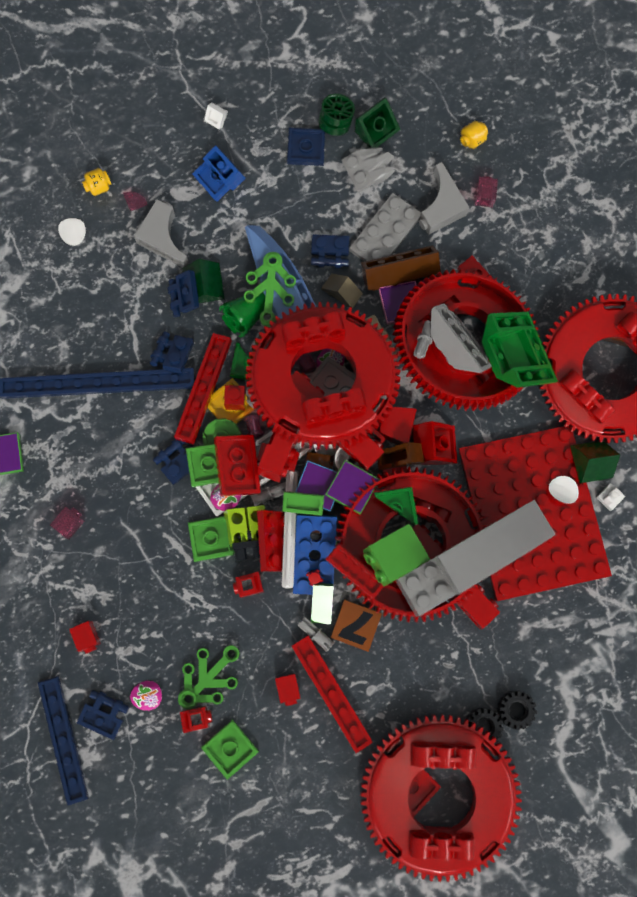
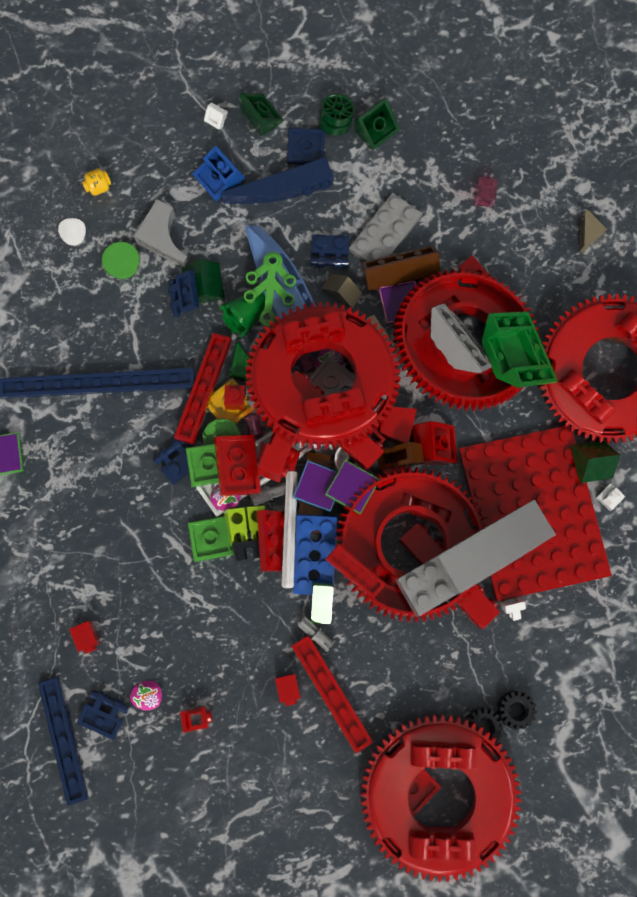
clear pink brick [50,506,85,540] -> none
clear pink tile [123,192,148,212] -> none
dark blue plate [150,332,194,374] -> none
bright green plant [178,645,240,709] -> none
bright green tile [201,719,259,780] -> none
red window [233,571,264,598] -> none
bright green tile [282,491,324,516] -> none
red piece [306,569,323,586] -> none
dark orange tile [331,600,382,652] -> none
light grey plate [342,147,395,193] -> none
bright green panel [363,524,431,586] -> none
green tile [374,487,418,525] -> none
light grey axle [413,321,433,359] -> none
light grey arch [419,162,470,235] -> none
yellow head [460,121,488,149] -> none
white sticker [549,476,579,504] -> none
none -> bright green tile [102,242,140,279]
none -> dark blue slope [221,157,334,204]
none -> dark green slope [239,93,284,136]
none -> white tile [500,597,526,621]
none -> dark tan slope [579,210,607,253]

